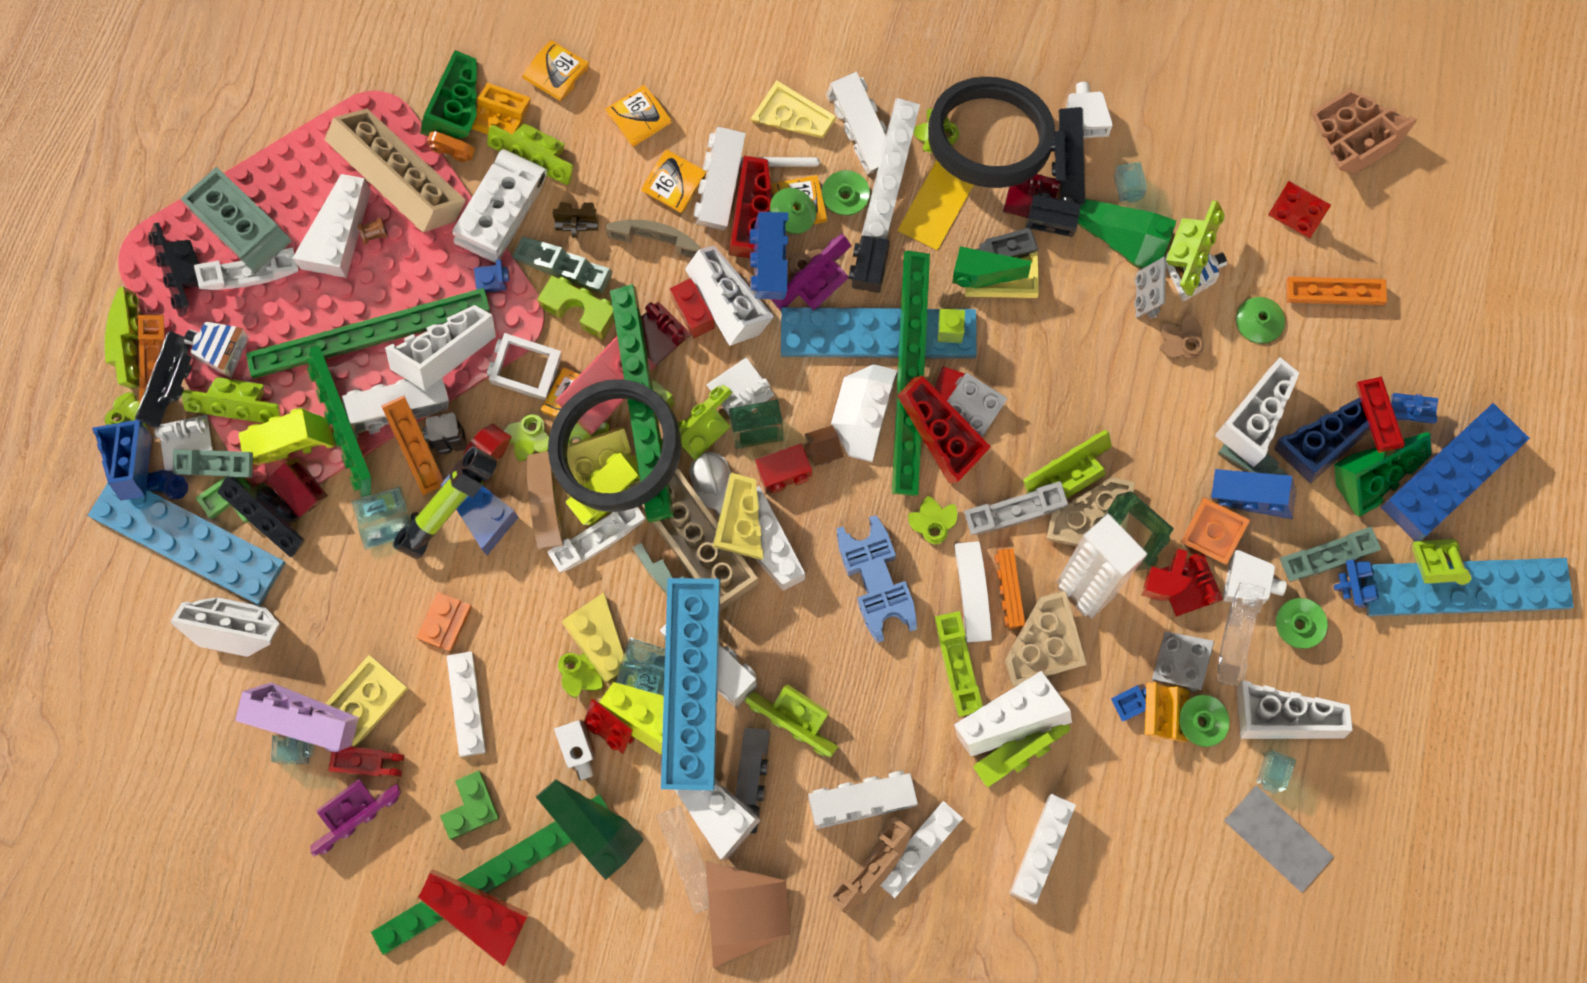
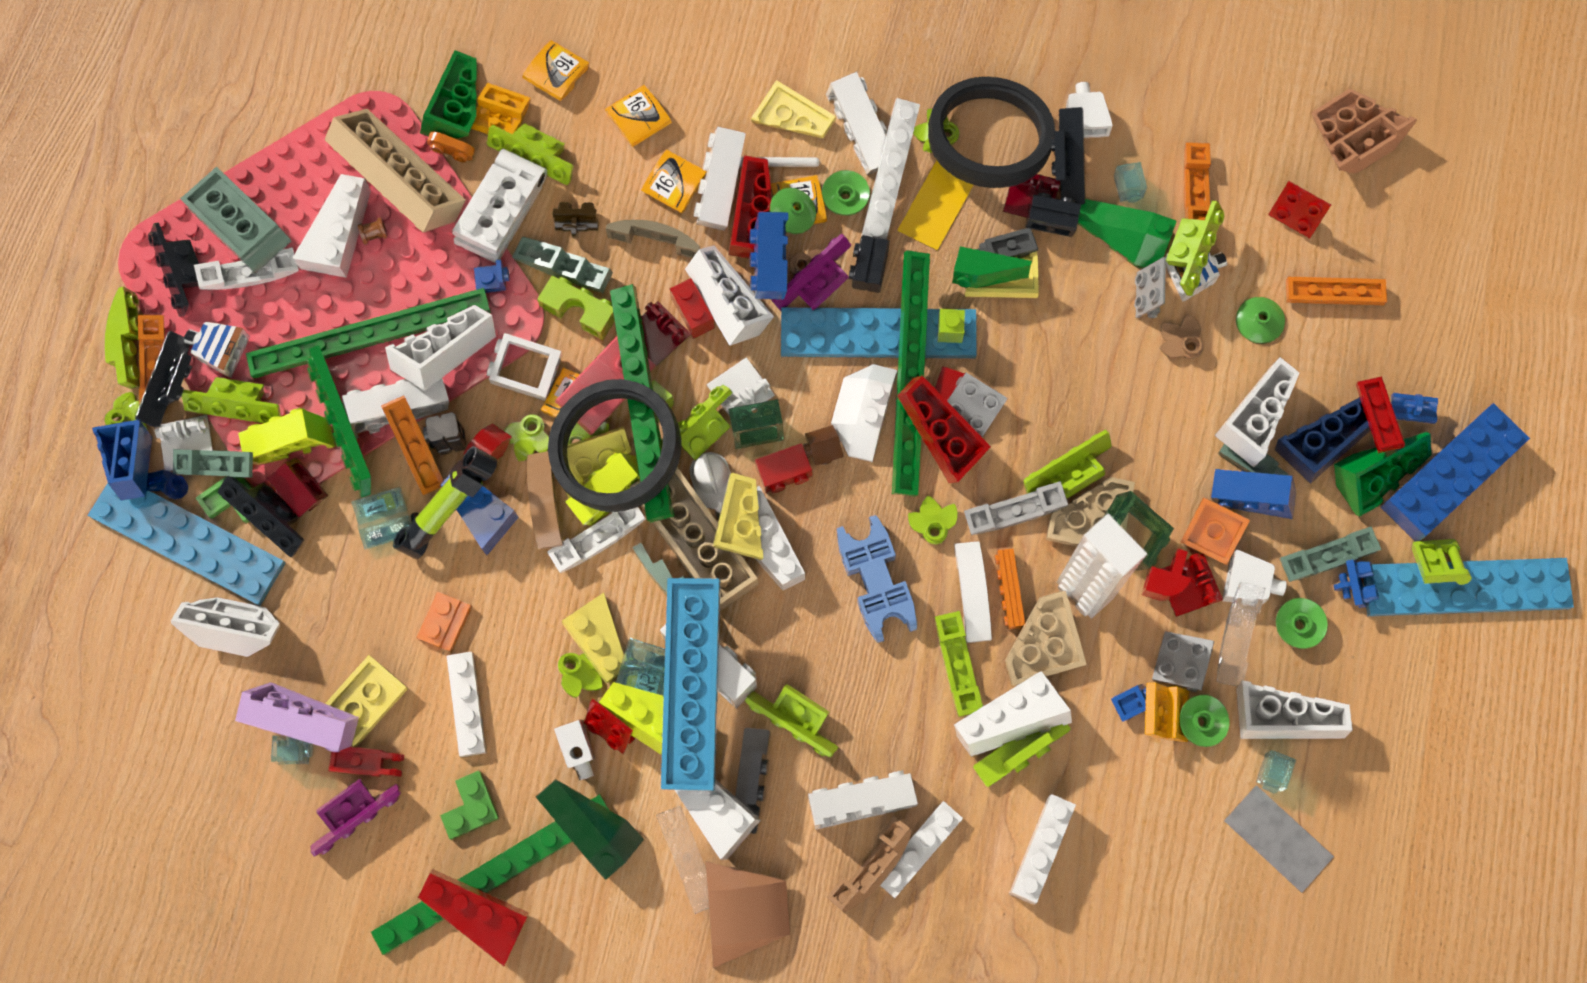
none -> orange slope [1184,142,1211,220]

